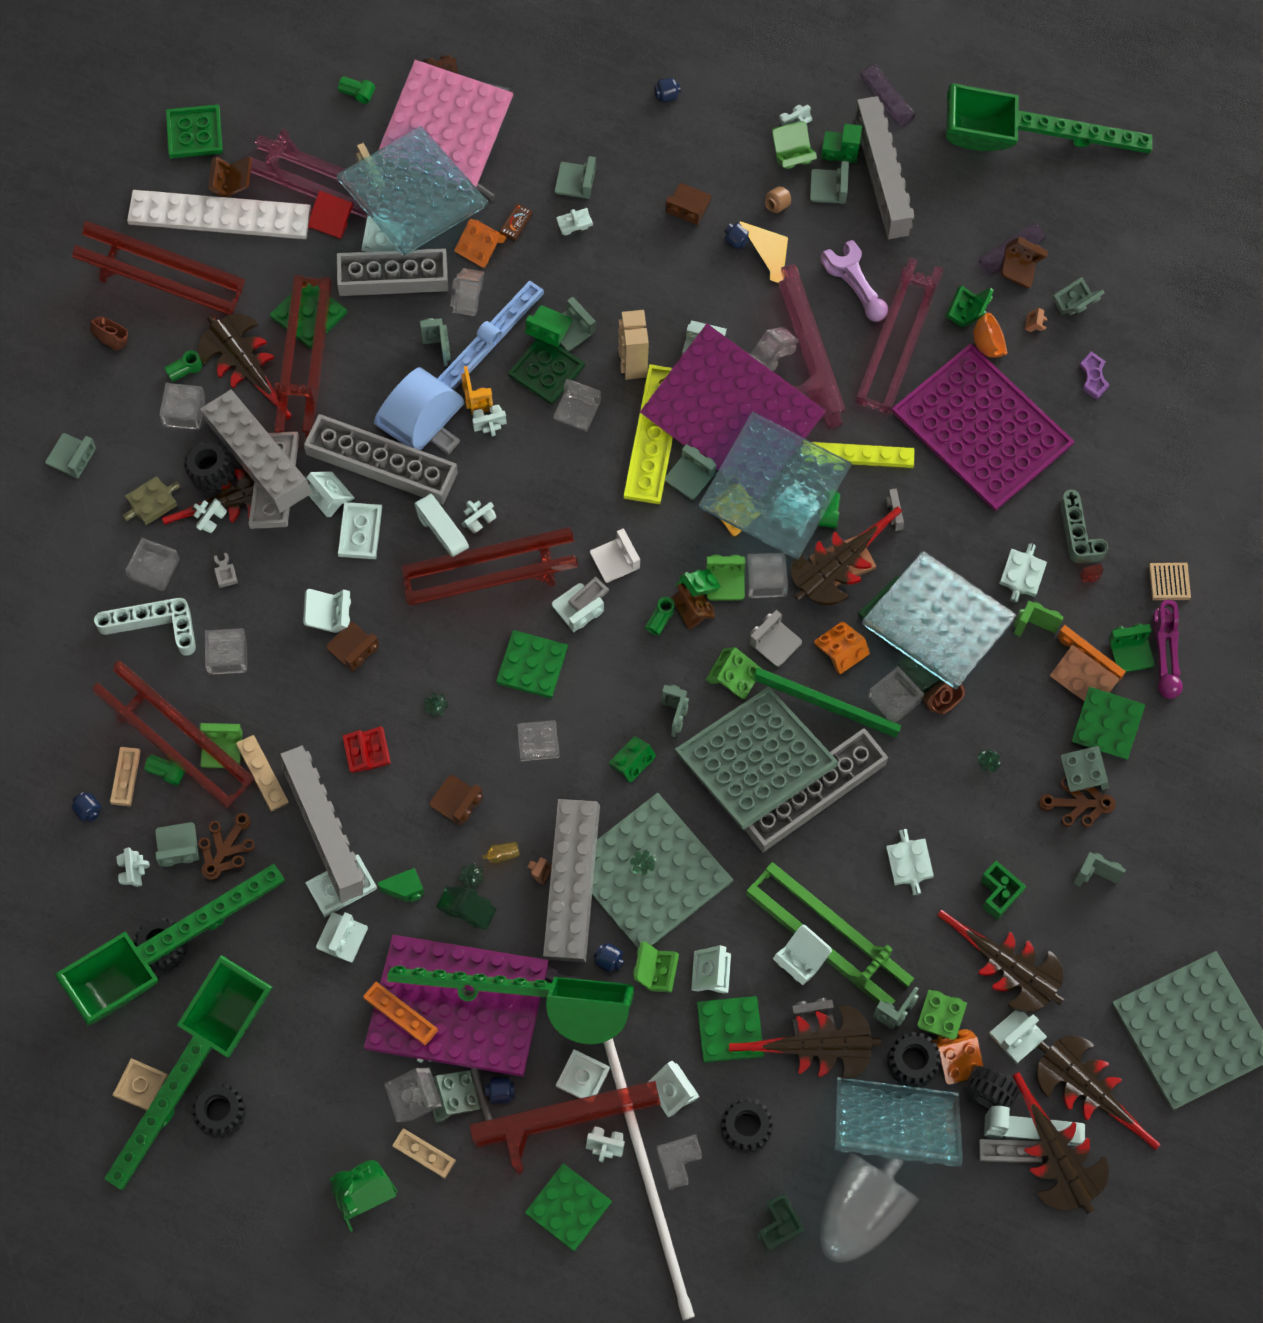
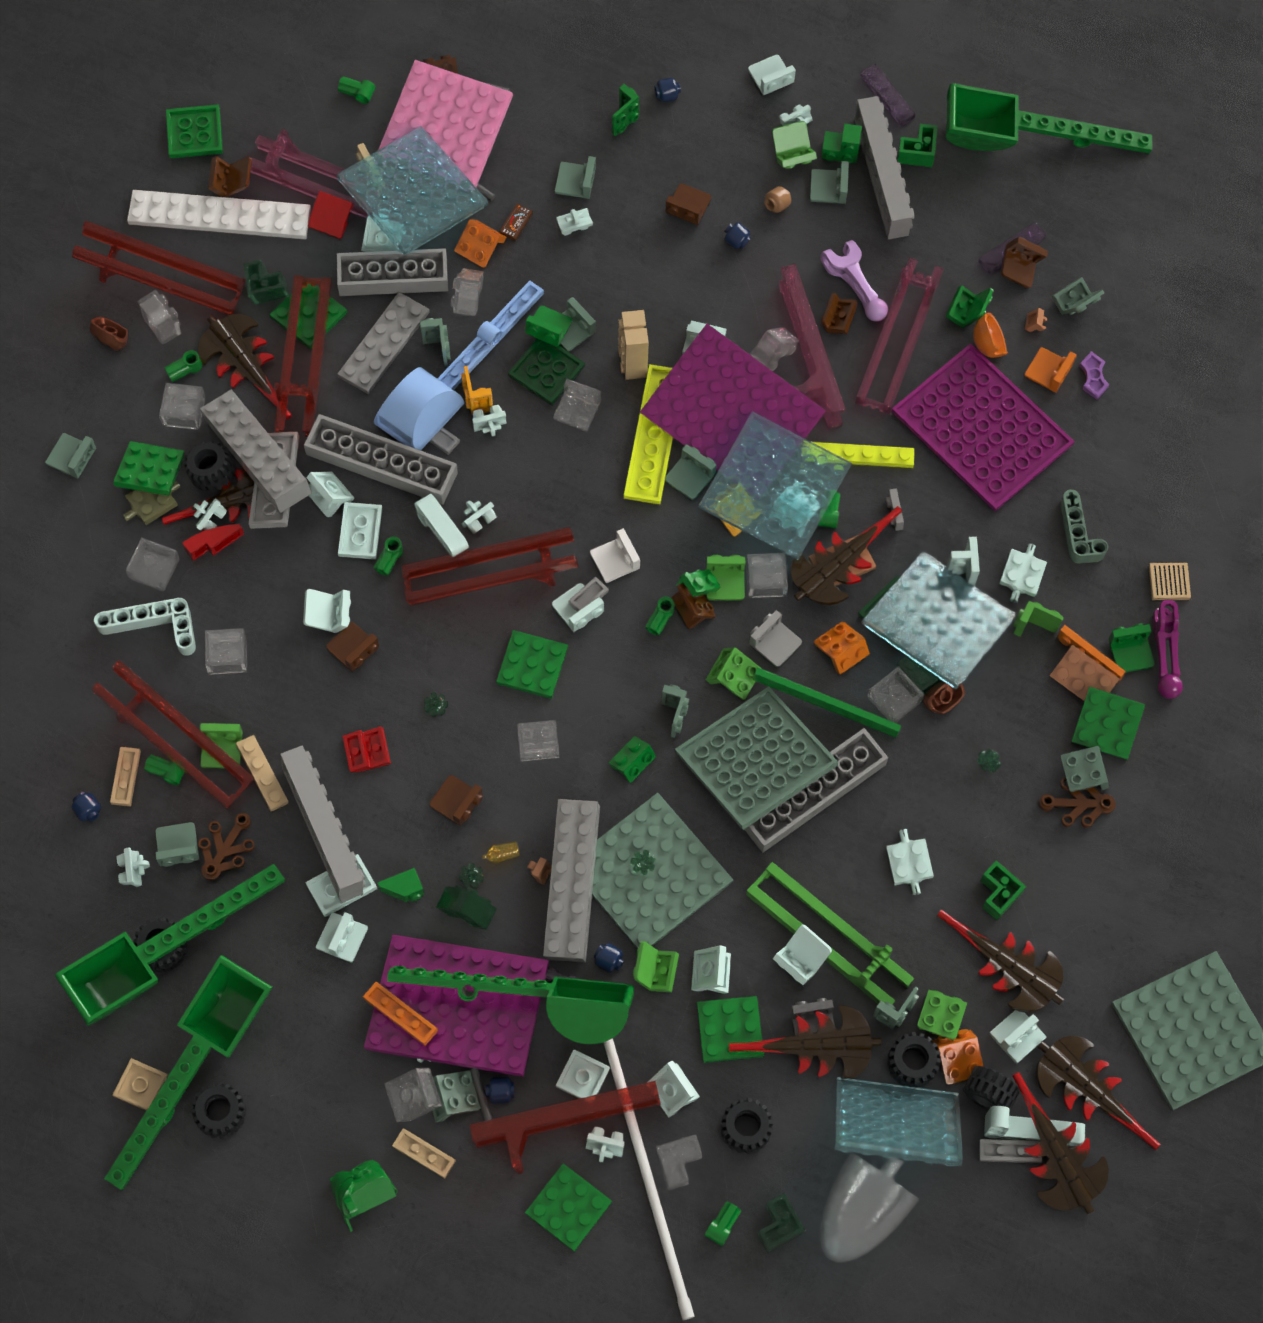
light grey plate [214,553,238,588] -> none
yellow sticker [740,221,788,284] -> none
sand green bracket [1073,852,1126,887] -> none
clear red plate [1080,563,1103,582] -> none
none -> green plate [114,441,185,496]
none -> clear brick [137,290,181,345]
none -> red slope [182,524,244,561]
none -> clear green brick [243,259,289,305]
none -> light grey plate [338,292,429,395]
none -> green piece [373,536,403,576]
none -> green bracket [612,84,639,136]
none -> green piece [704,1201,742,1246]
none -> light aqua bracket [748,55,796,95]
none -> reddish brown bracket [821,293,858,334]
none -> green brick [897,124,937,167]
none -> light aqua bracket [947,537,980,587]
none -> orange bracket [1024,347,1076,393]

